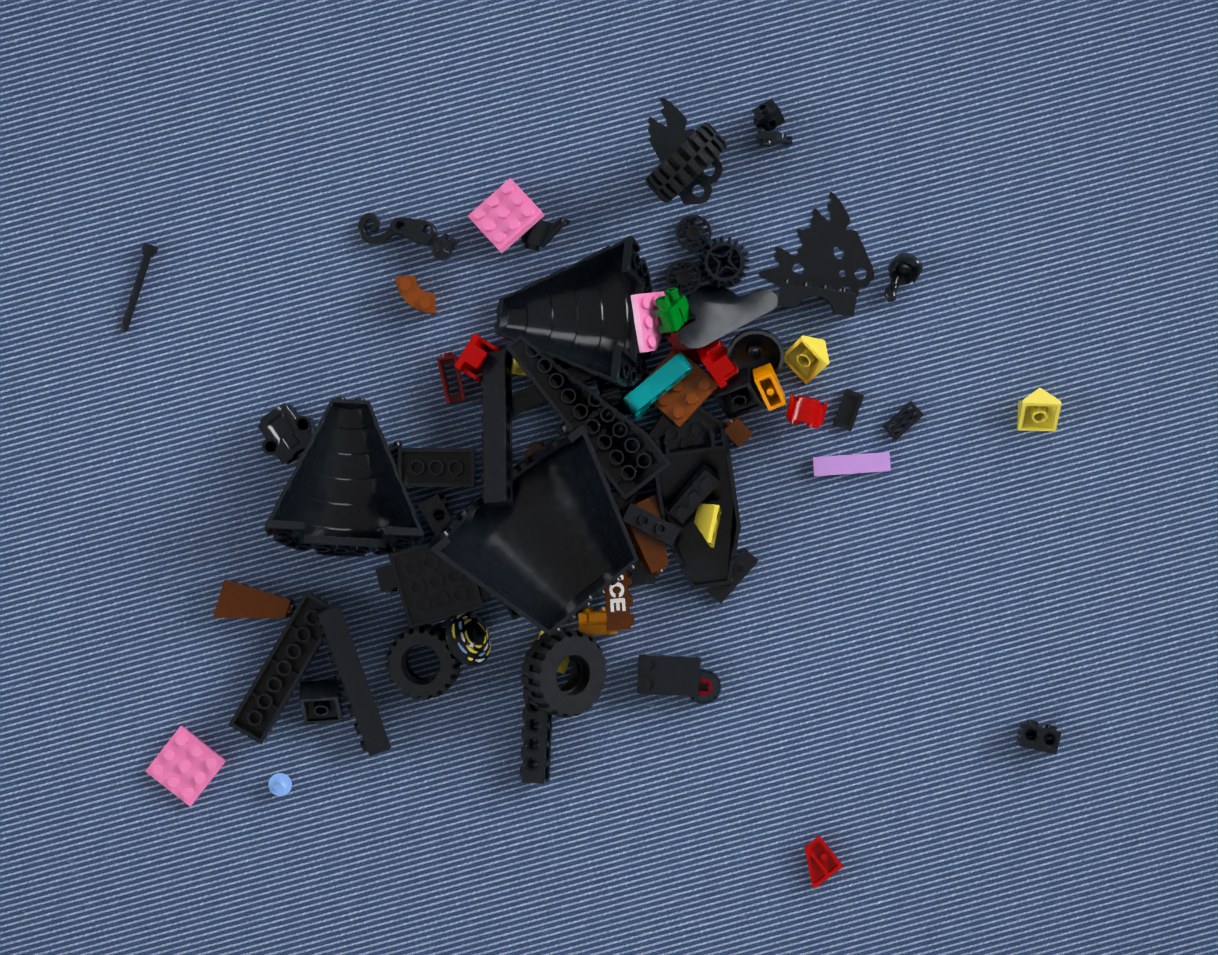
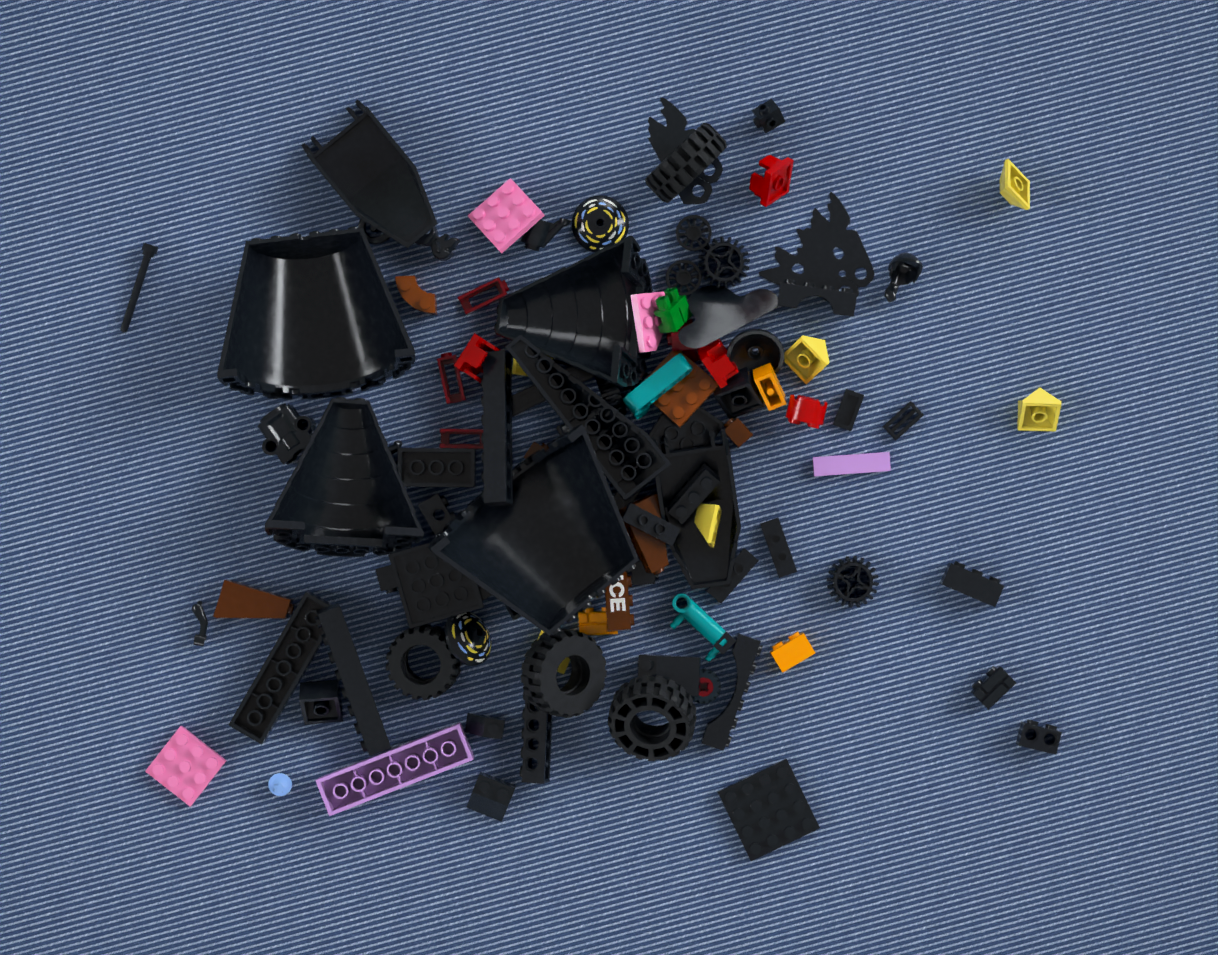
black wing [755,131,792,147] -> none
red wing [804,835,843,889] -> none
none -> black piece [192,601,208,646]
none -> black cone [217,227,415,400]
none -> black windscreen [301,99,438,248]
none -> lavender brick [315,722,475,816]
none -> dark red window [440,429,483,449]
none -> dark red window [458,277,509,316]
none -> black slope [465,713,506,739]
none -> black slope [466,772,516,822]
none -> black dish [572,196,629,253]
none -> black tyre [608,675,697,761]
none -> teal piece [670,593,736,662]
none -> black arch [701,633,763,751]
none -> black plate [717,758,820,861]
none -> red panel [749,155,794,207]
none -> black plate [760,517,797,578]
none -> light orange brick [770,631,815,673]
none -> black gear [827,556,879,608]
none -> black brick [940,561,1004,607]
none -> black brick [971,665,1016,710]
none -> light yellow slope [1000,159,1030,210]

